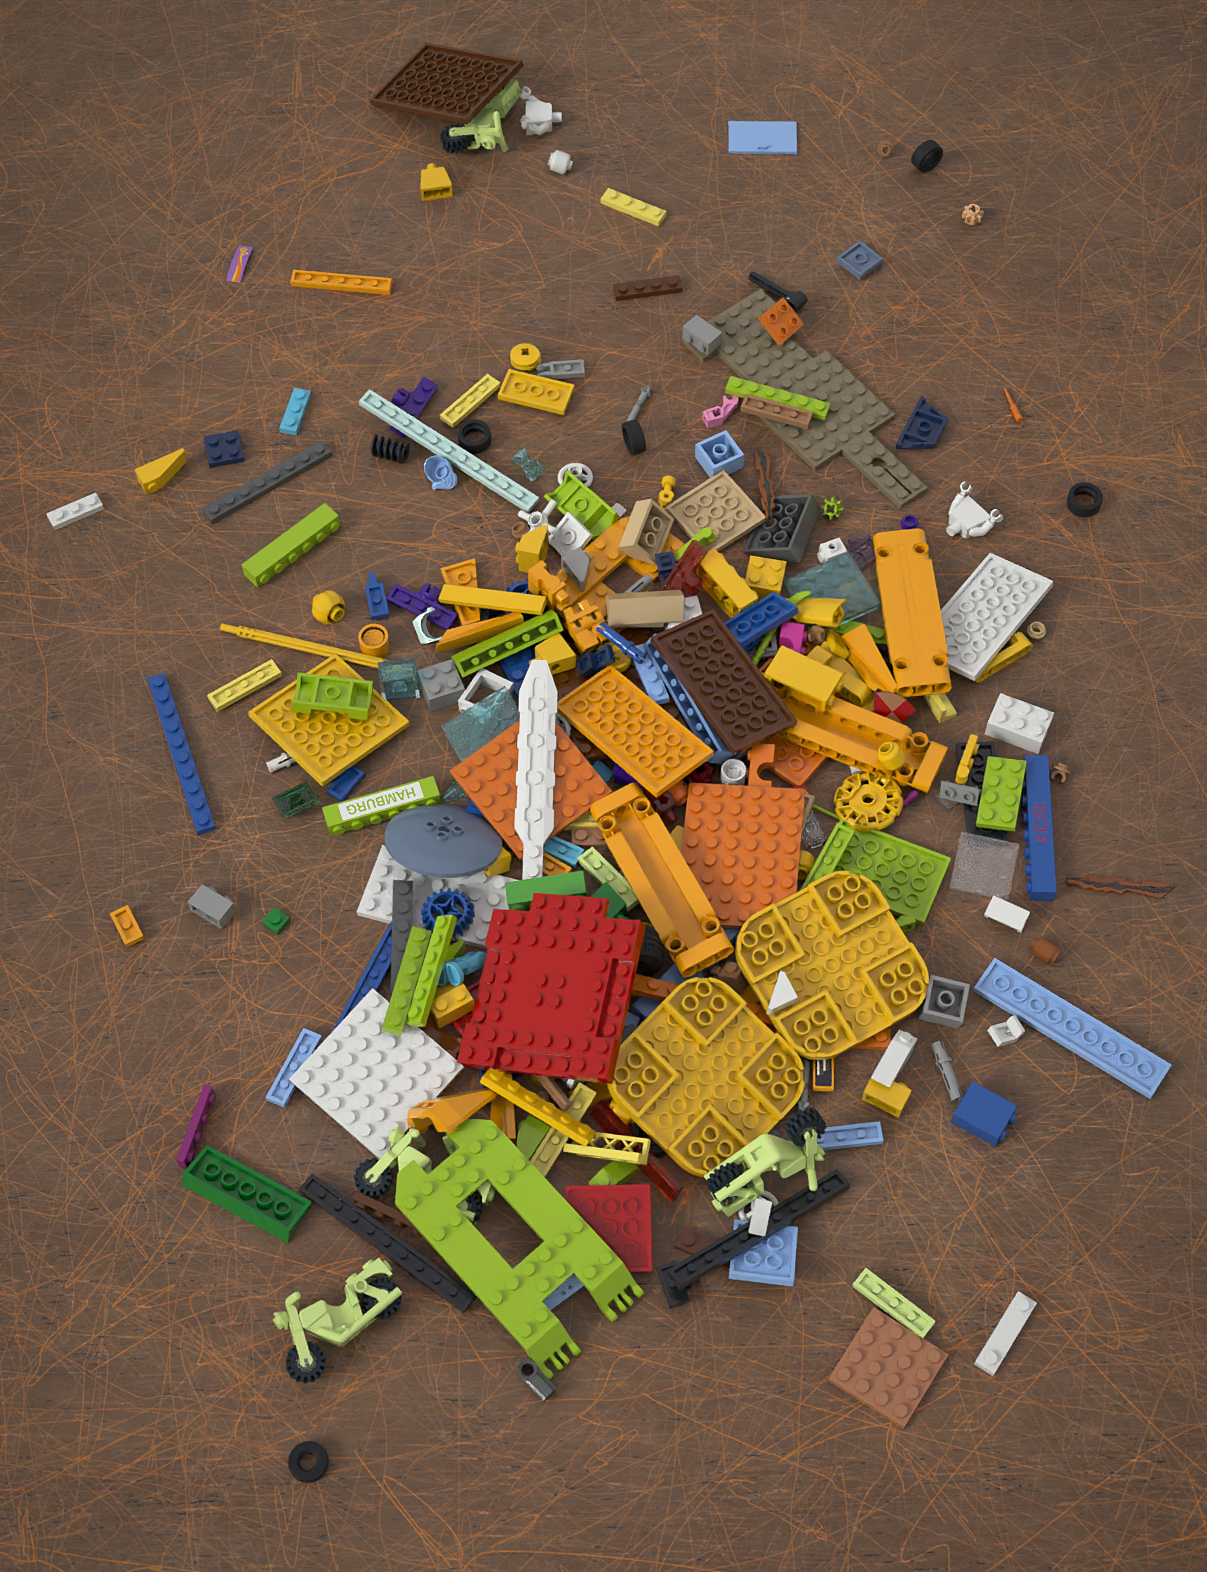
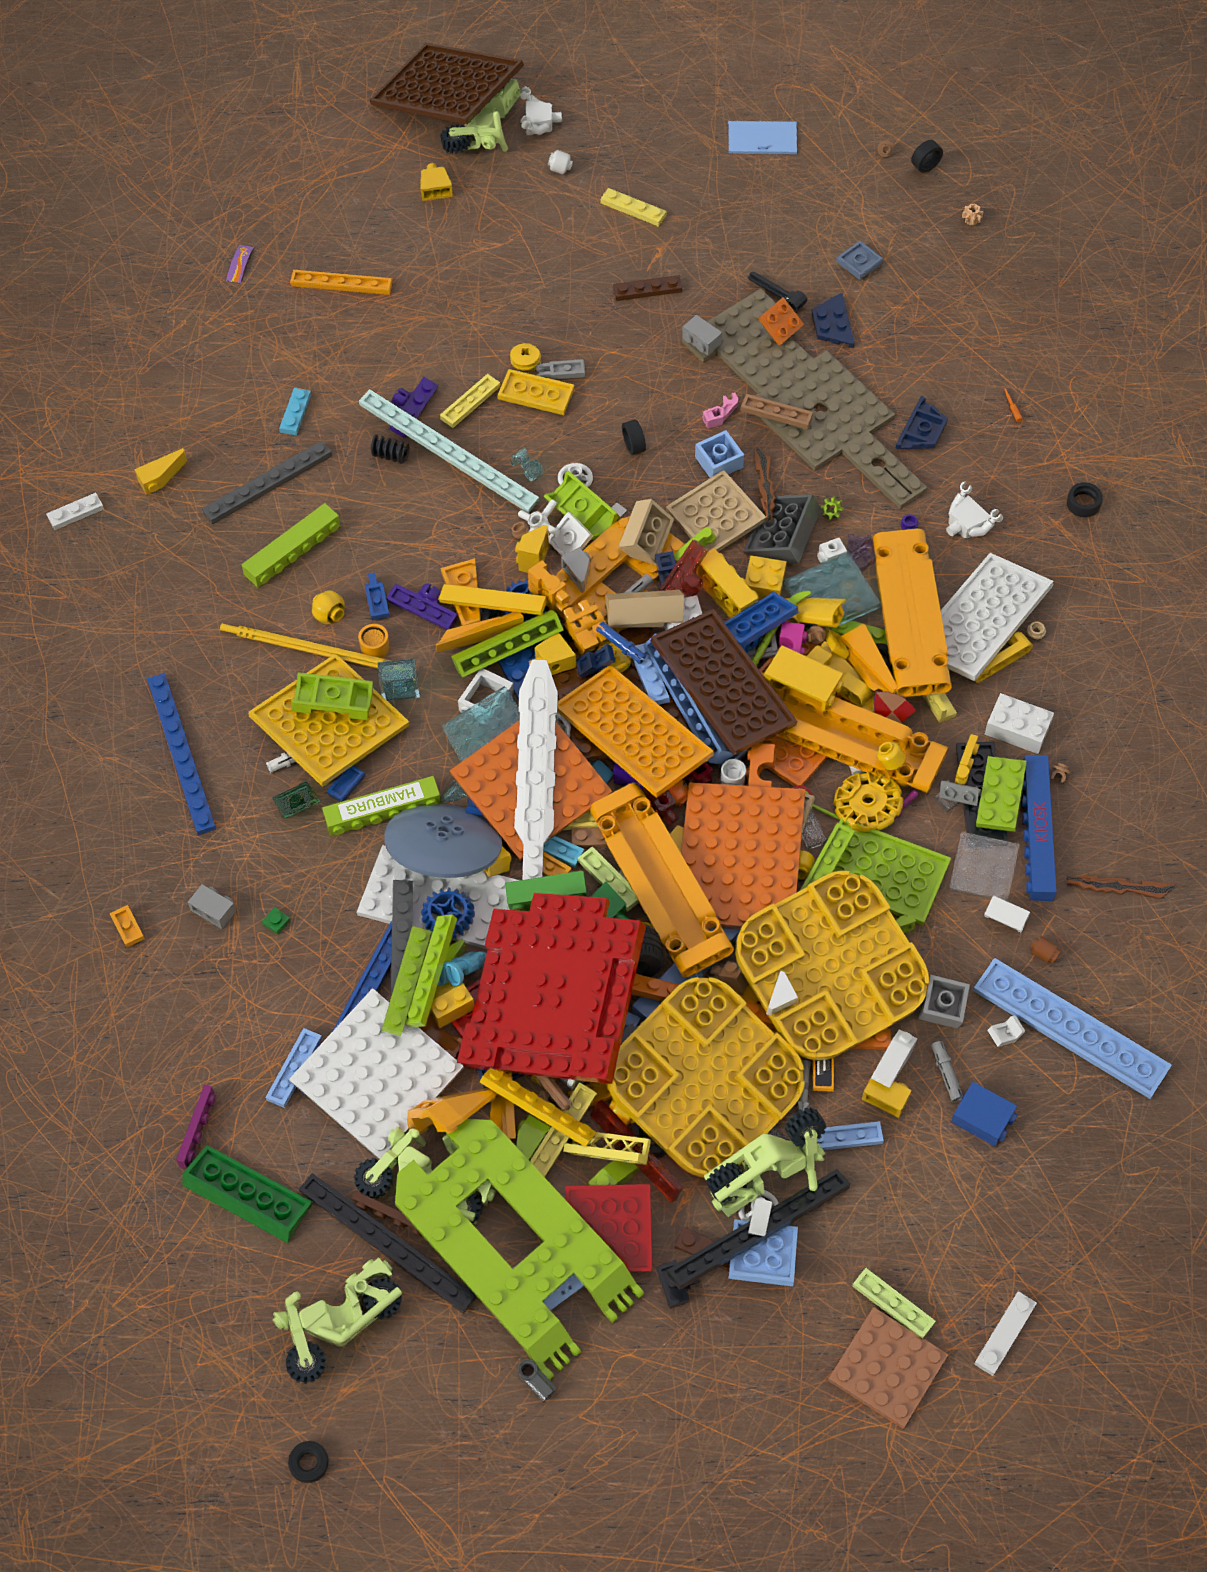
dark blue plate [204,430,245,468] -> none
light yellow plate [207,659,282,712] -> none
light aqua helmet [413,607,443,643] -> none
light grey brick [417,659,465,712] -> none
light blue hair [424,455,458,491] -> none
black tyre [458,419,492,454] -> none
light grey piece [626,384,650,422] -> none
yellow leg [658,476,676,511] -> none
lime plate [725,376,830,421] -> none
none -> dark blue wing [812,293,855,348]

